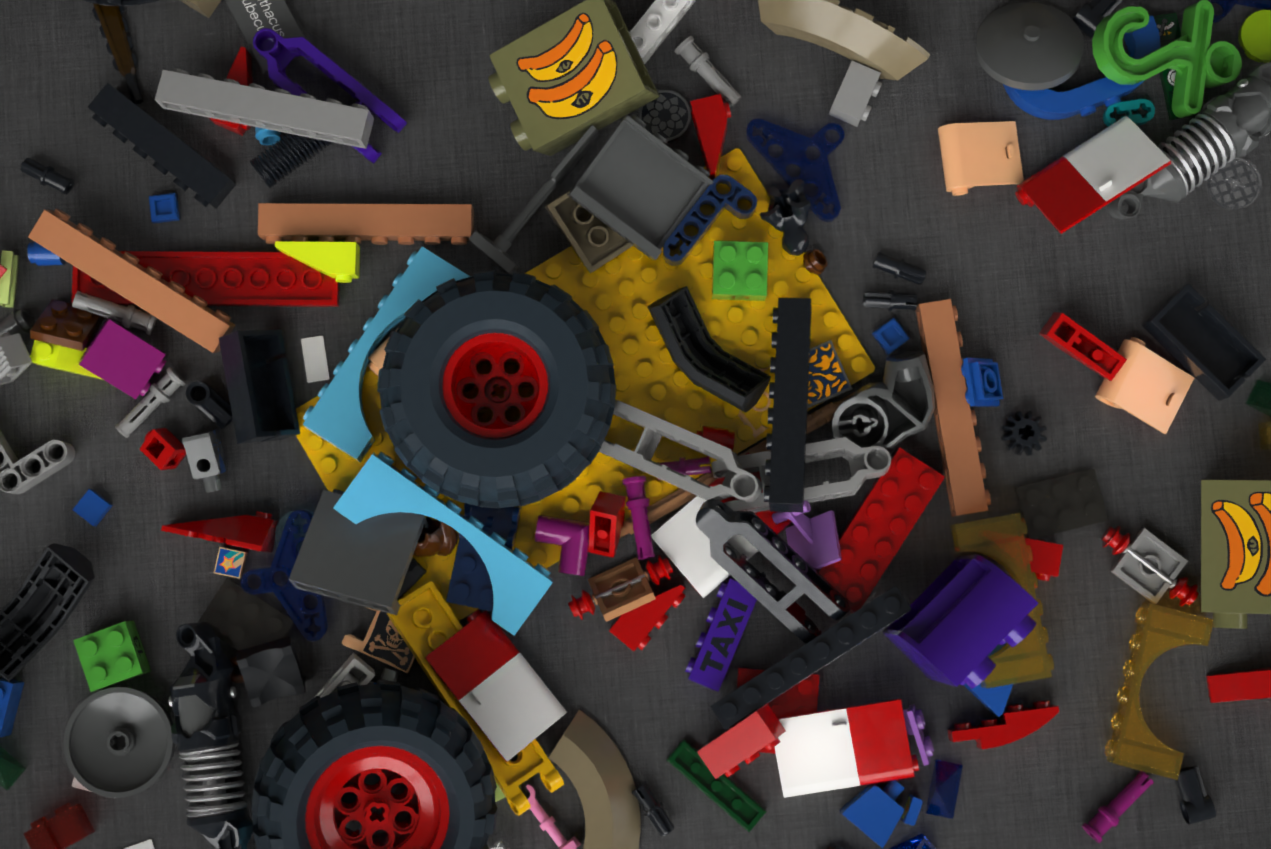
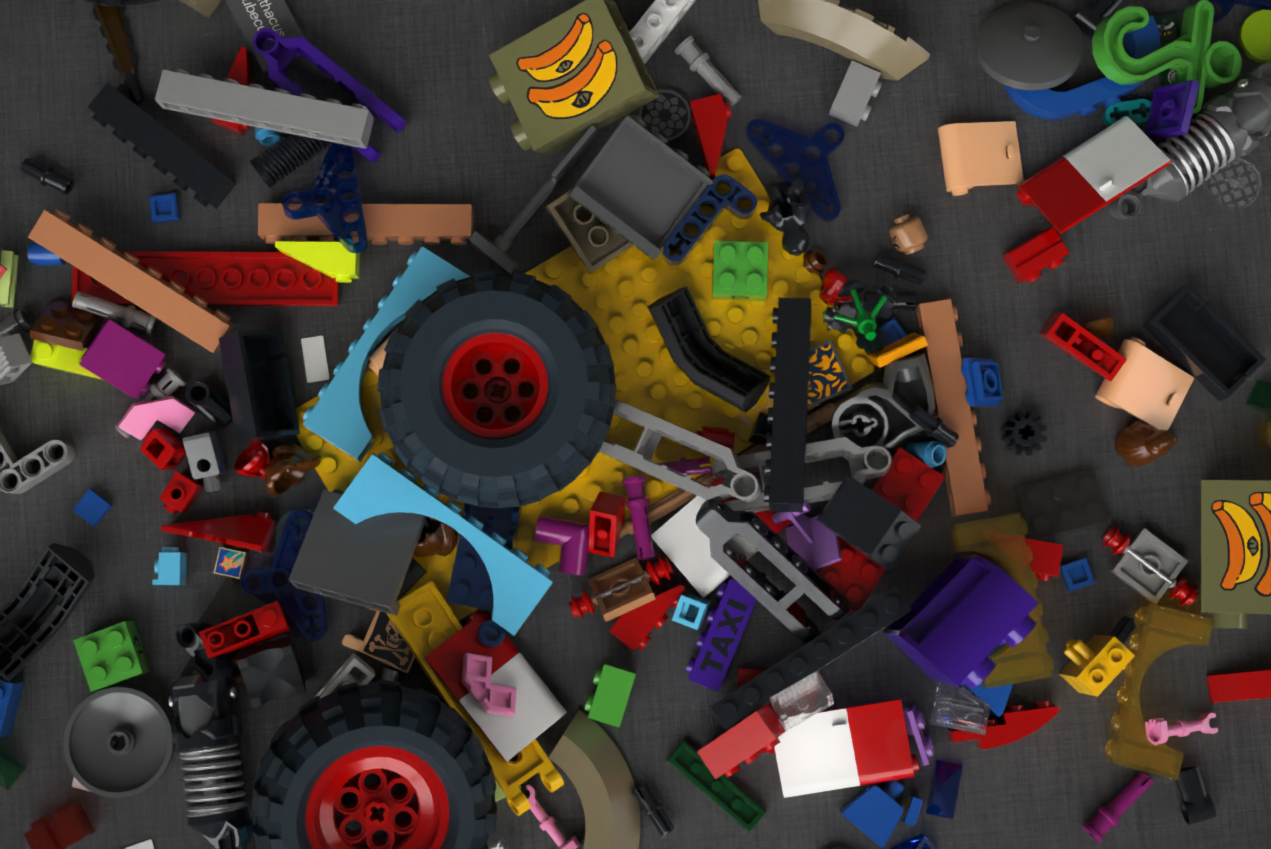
none -> bright pink tile [118,396,196,441]
none -> medium azure brick [152,547,187,585]
none -> red brick [159,471,204,515]
none -> red slope [199,601,290,658]
none -> red piece [234,441,270,479]
none -> reddish brown hair [264,444,321,496]
none -> clear blue beam [282,143,369,253]
none -> bright pink tile [461,653,516,717]
none -> dark blue tile [477,619,505,648]
none -> bright green brick [585,662,636,728]
none -> medium azure brick [672,594,710,630]
none -> black slope [748,412,773,444]
none -> clear panel [770,670,834,731]
none -> black slope [816,475,921,571]
none -> red piece [819,268,853,306]
none -> black plant [823,280,899,353]
none -> light orange tile [868,332,928,368]
none -> medium nougat head [889,214,928,255]
none -> dark azure cone [906,441,946,467]
none -> black axle [909,406,959,449]
none -> clear wing [930,682,990,735]
none -> red brick [1003,227,1069,284]
none -> blue tile [1059,557,1095,592]
none -> yellow piece [1059,616,1136,697]
none -> clear orange slope [1082,317,1114,339]
none -> reddish brown hair [1114,421,1178,467]
none -> dark purple tile [1144,80,1200,140]
none -> bright pink piece [1145,713,1218,745]

